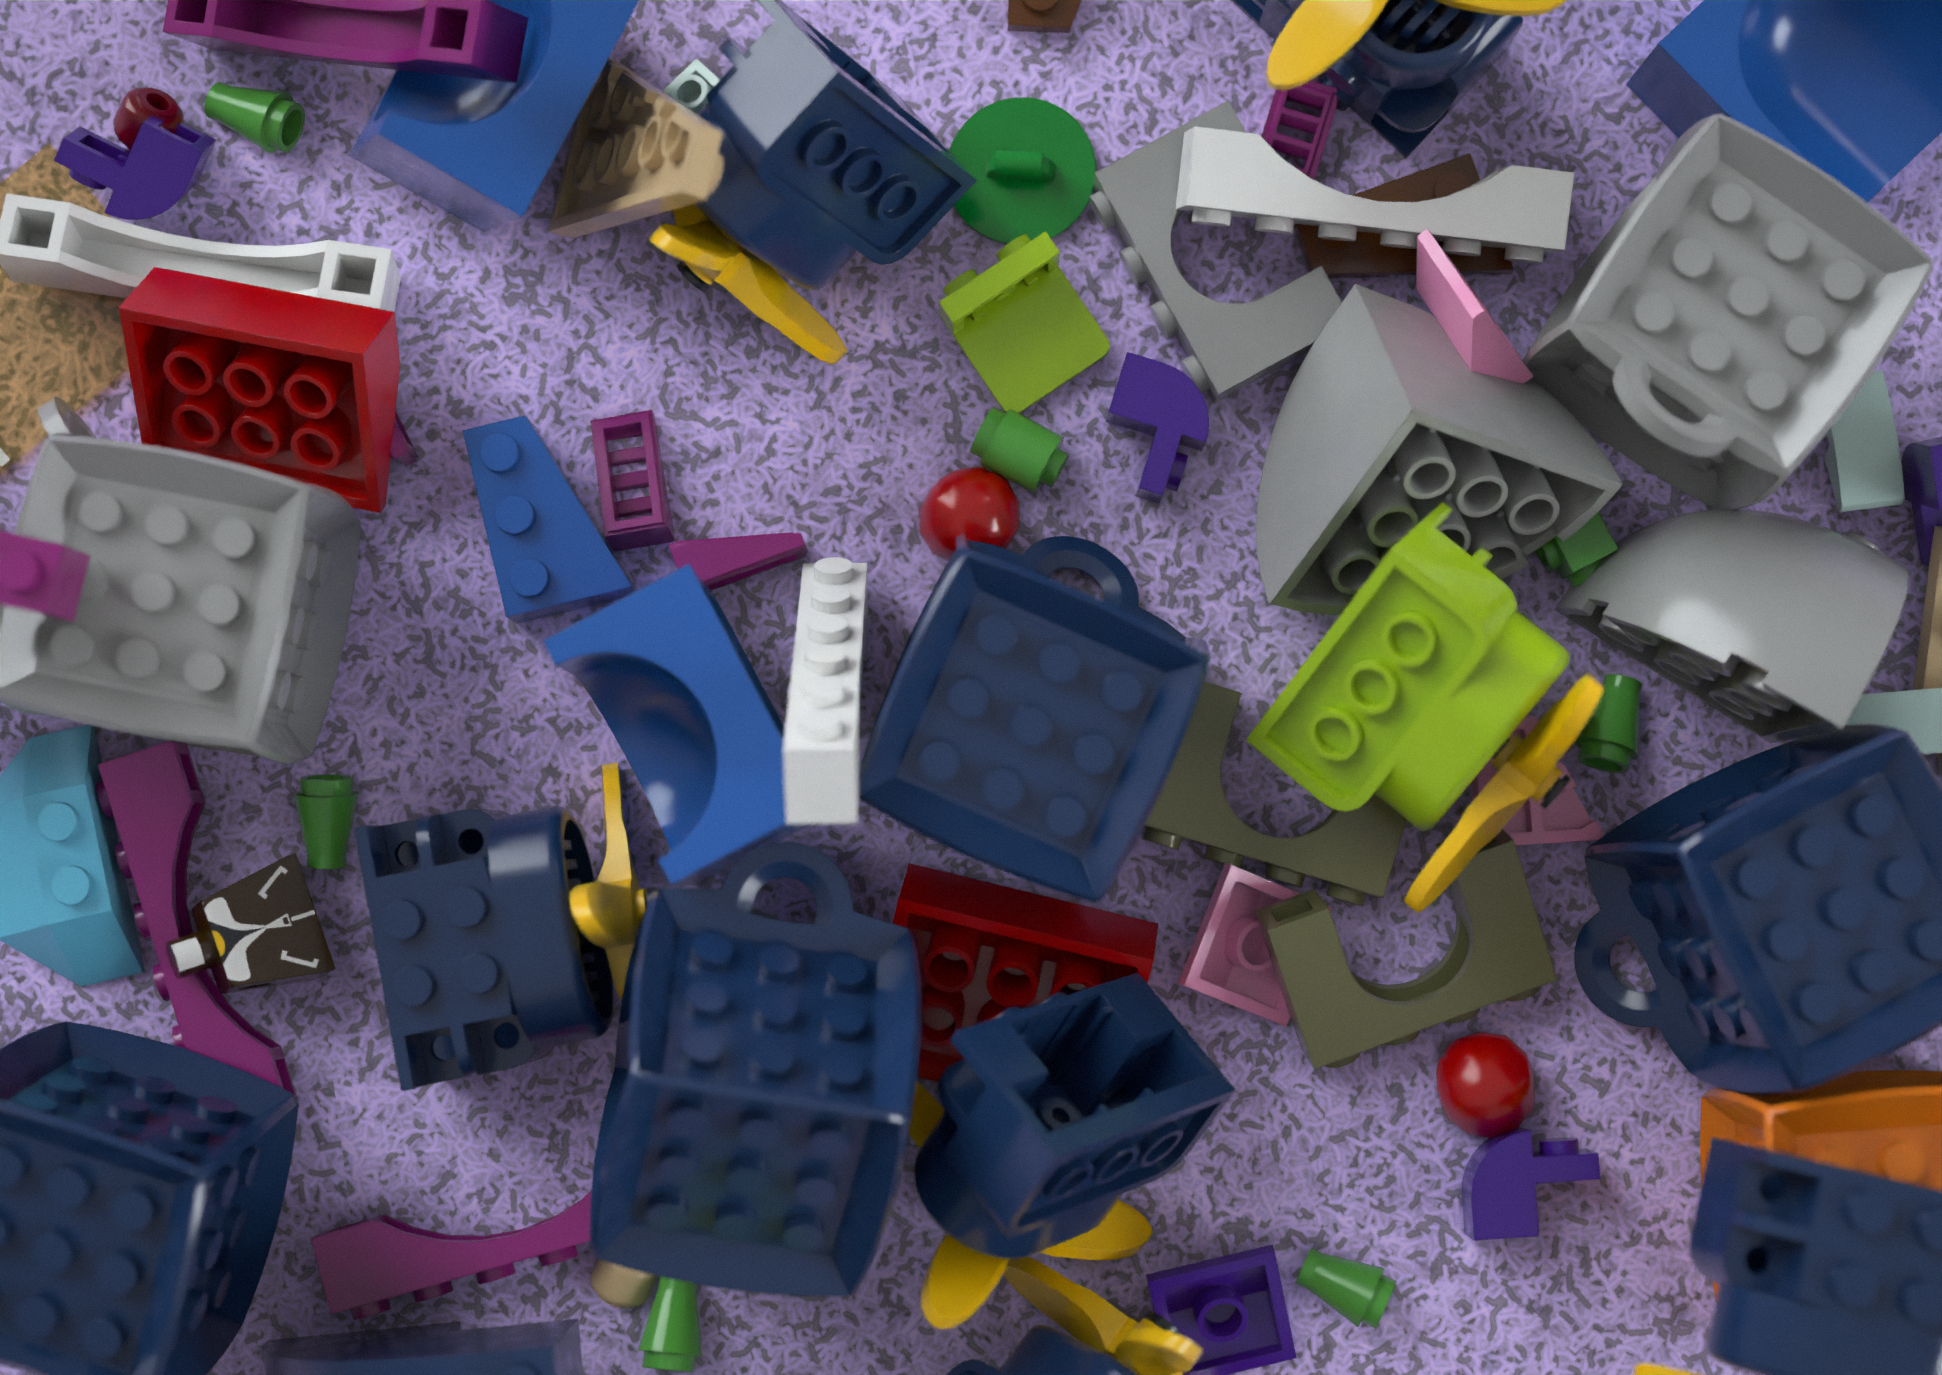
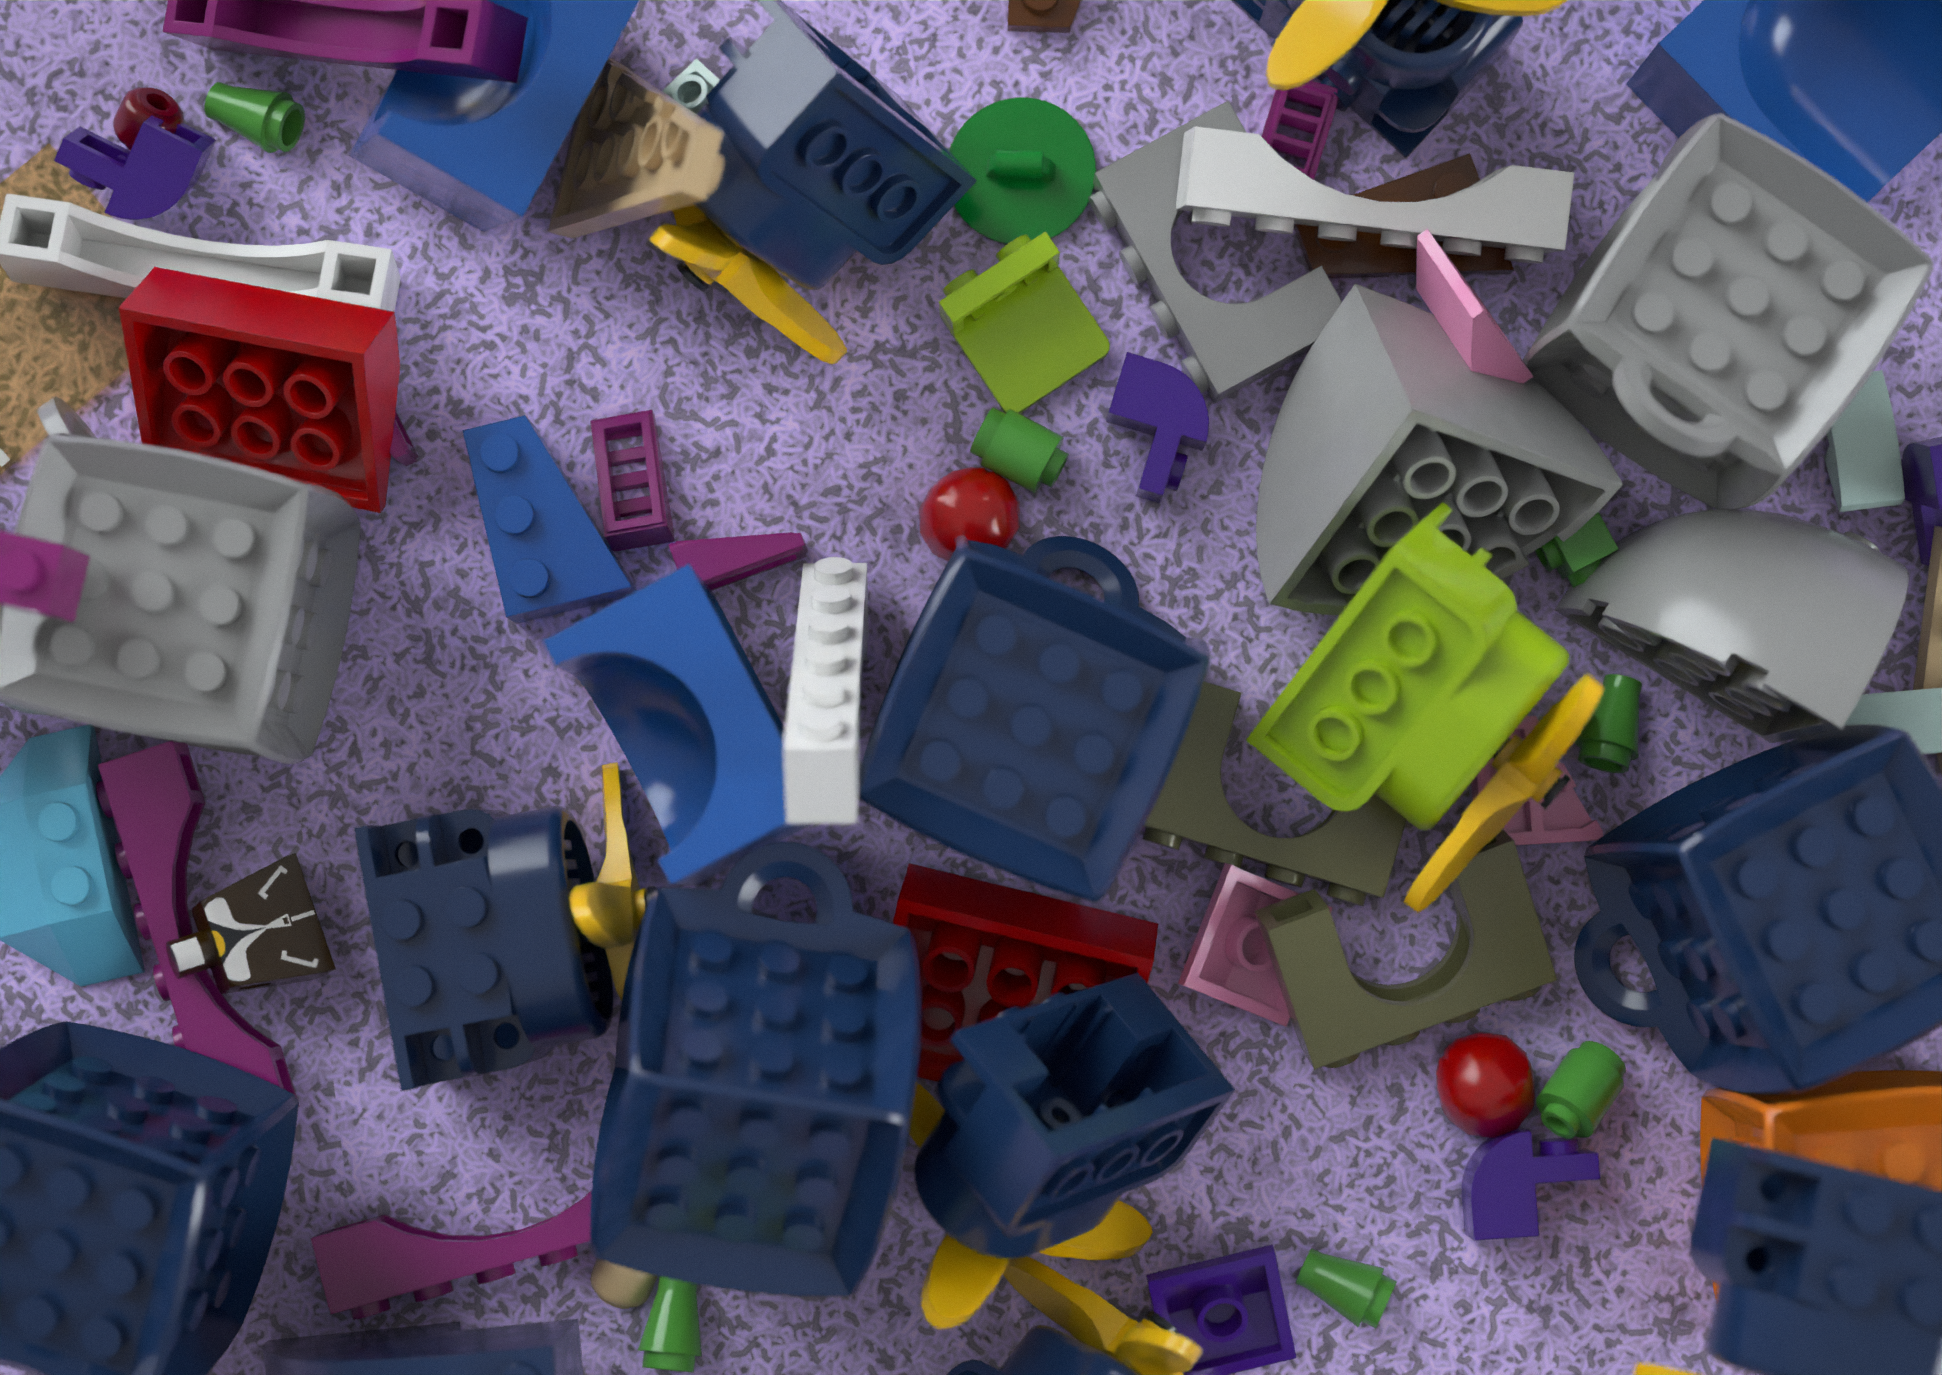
bright green cone [294,774,359,869] -> none
none -> bright green brick [1536,1041,1626,1139]

